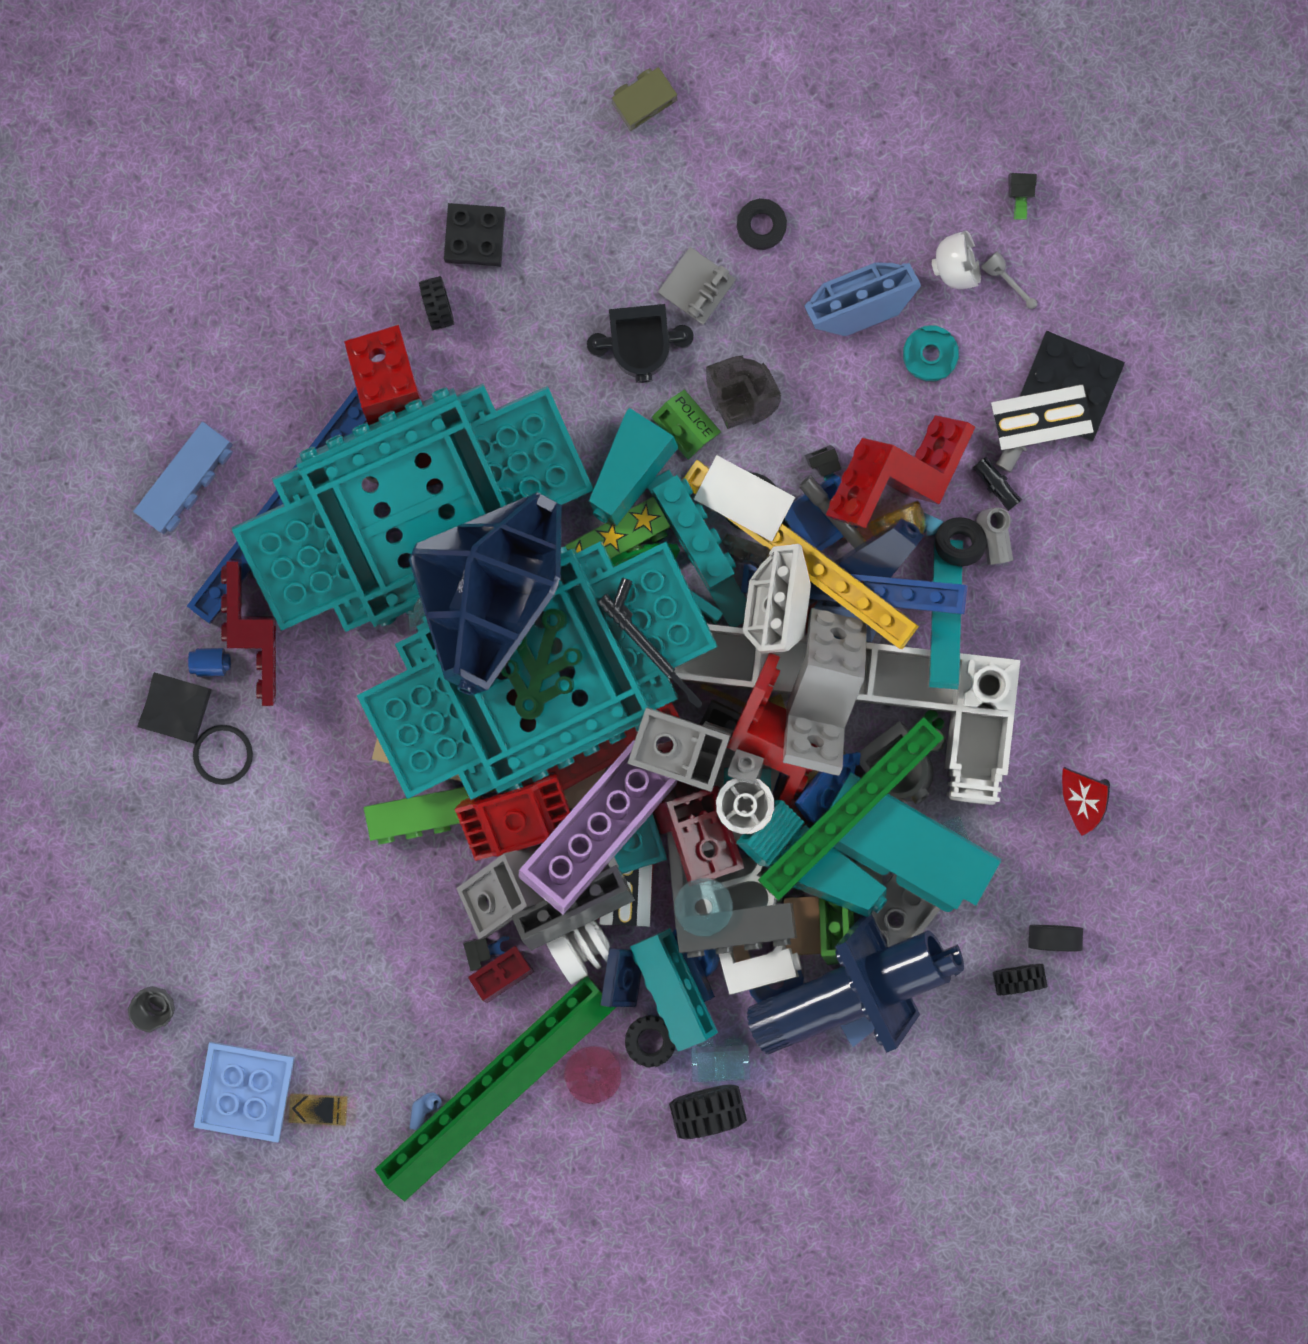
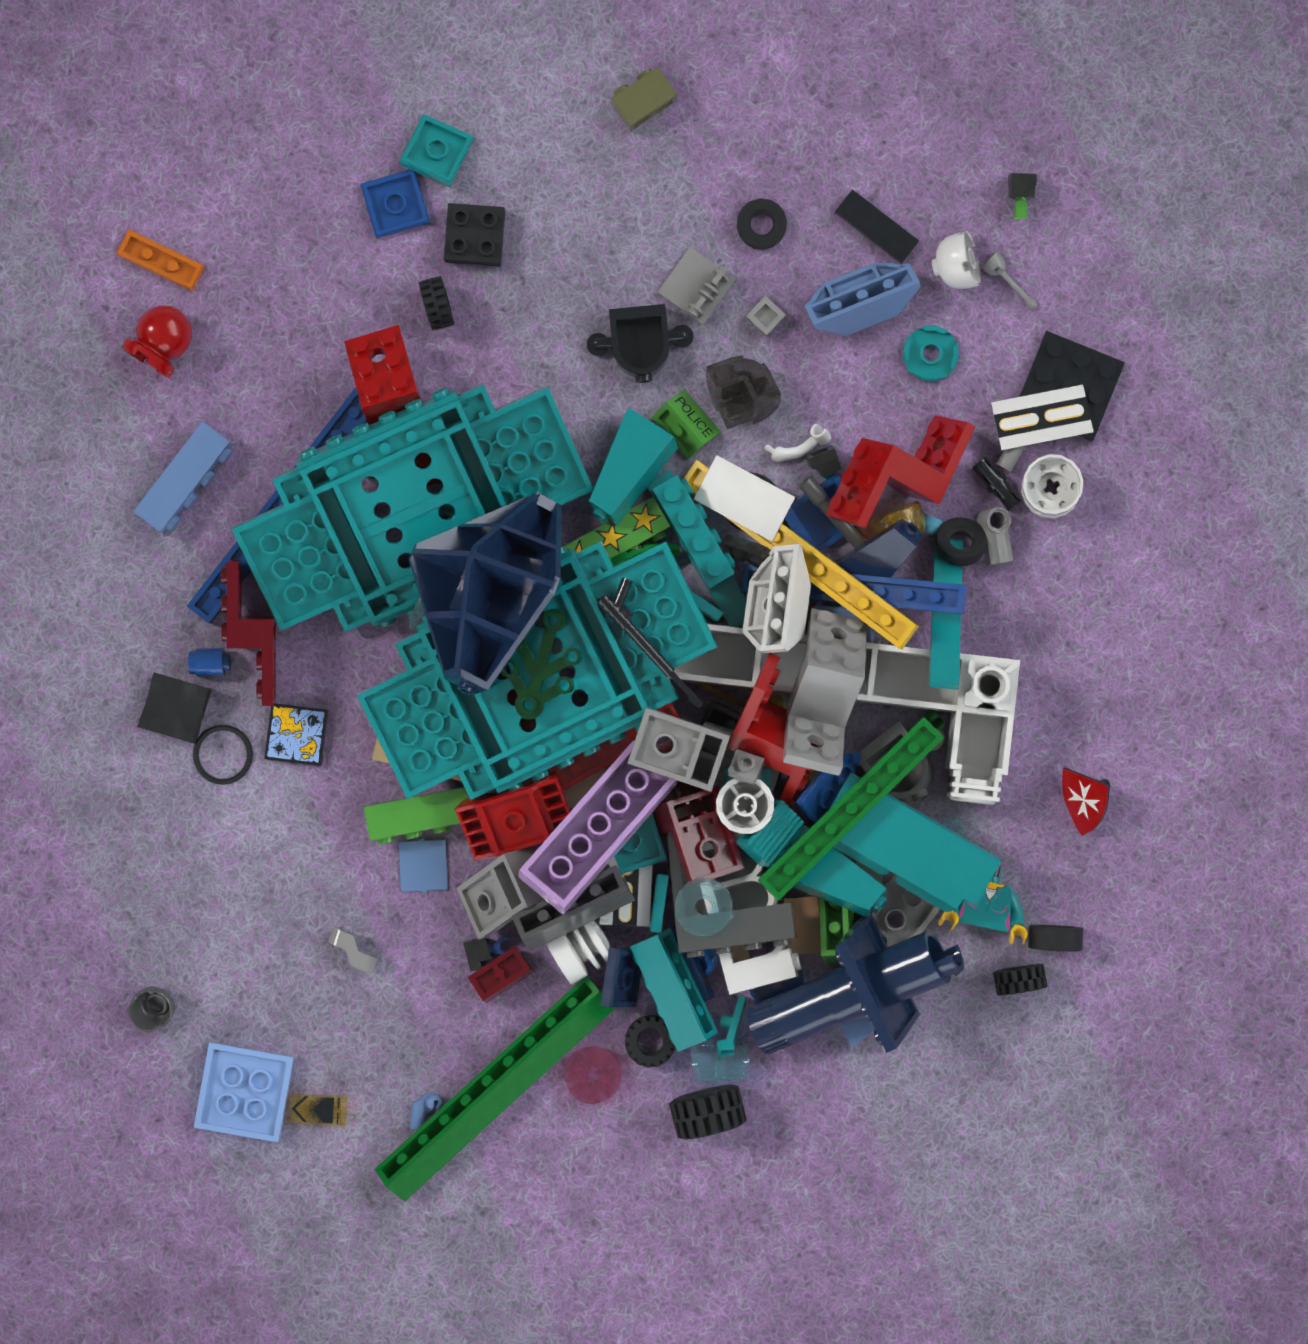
none -> orange tile [116,229,205,292]
none -> red tile [121,305,193,378]
none -> tile [264,703,329,766]
none -> light grey piece [328,926,379,974]
none -> blue tile [360,170,430,239]
none -> teal tile [399,114,474,188]
none -> medium blue piece [399,838,448,894]
none -> teal tile [650,873,669,933]
none -> teal piece [717,995,746,1060]
none -> light grey plate [746,296,786,337]
none -> white piece [764,424,831,462]
none -> black tile [835,189,919,264]
none -> teal torso [938,866,1028,945]
none -> white wheel [1021,454,1083,519]

